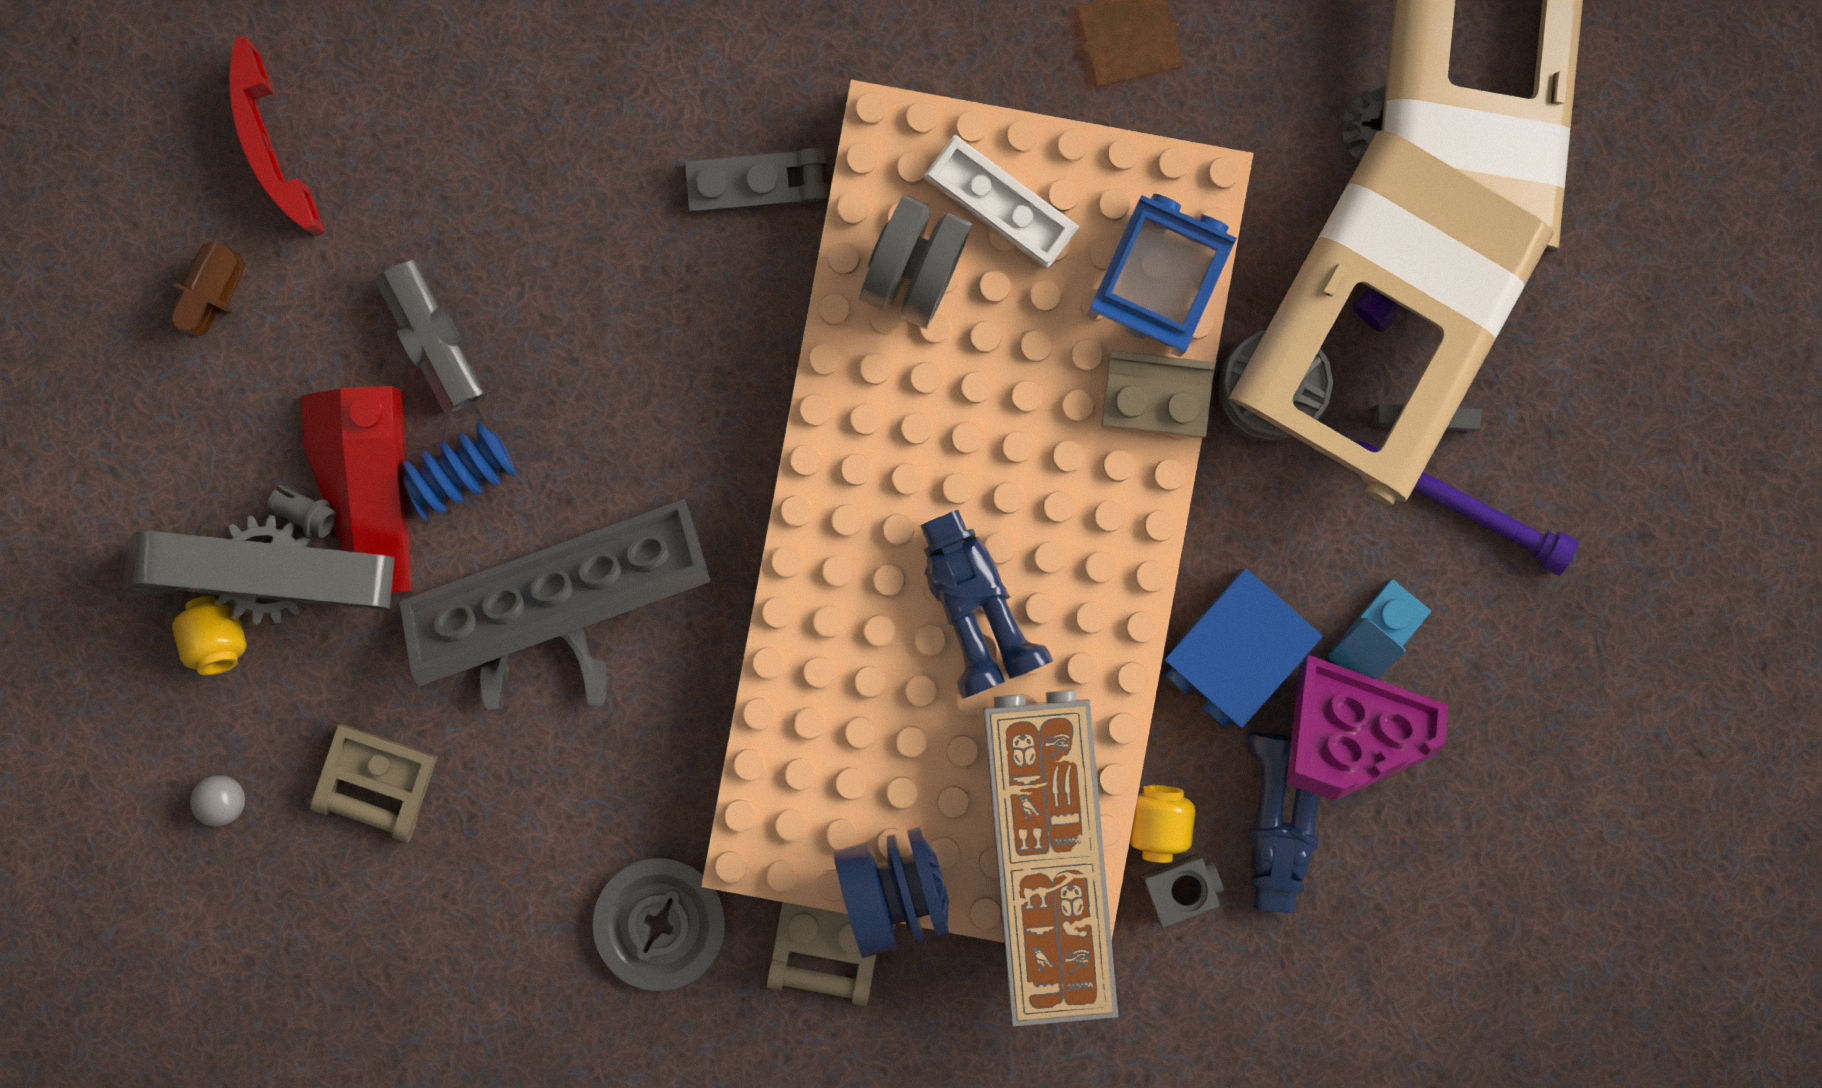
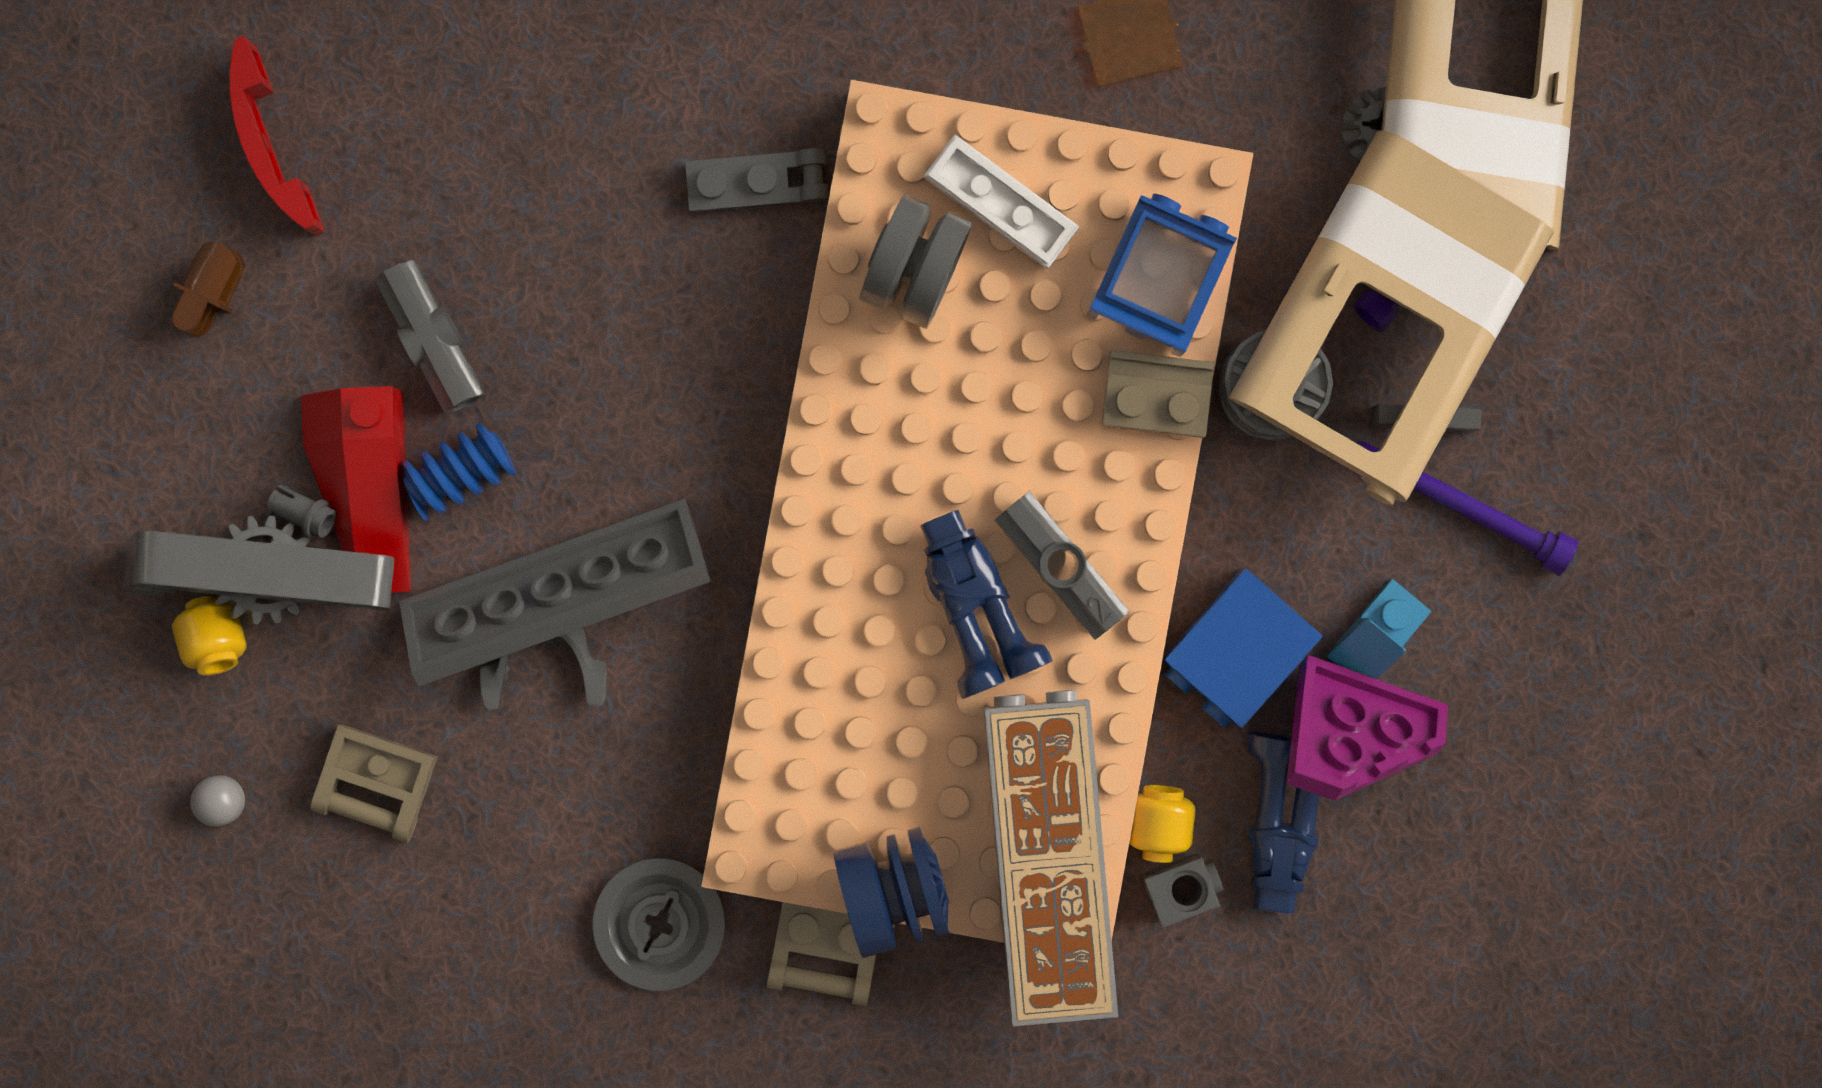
none -> dark grey piece [994,491,1130,640]

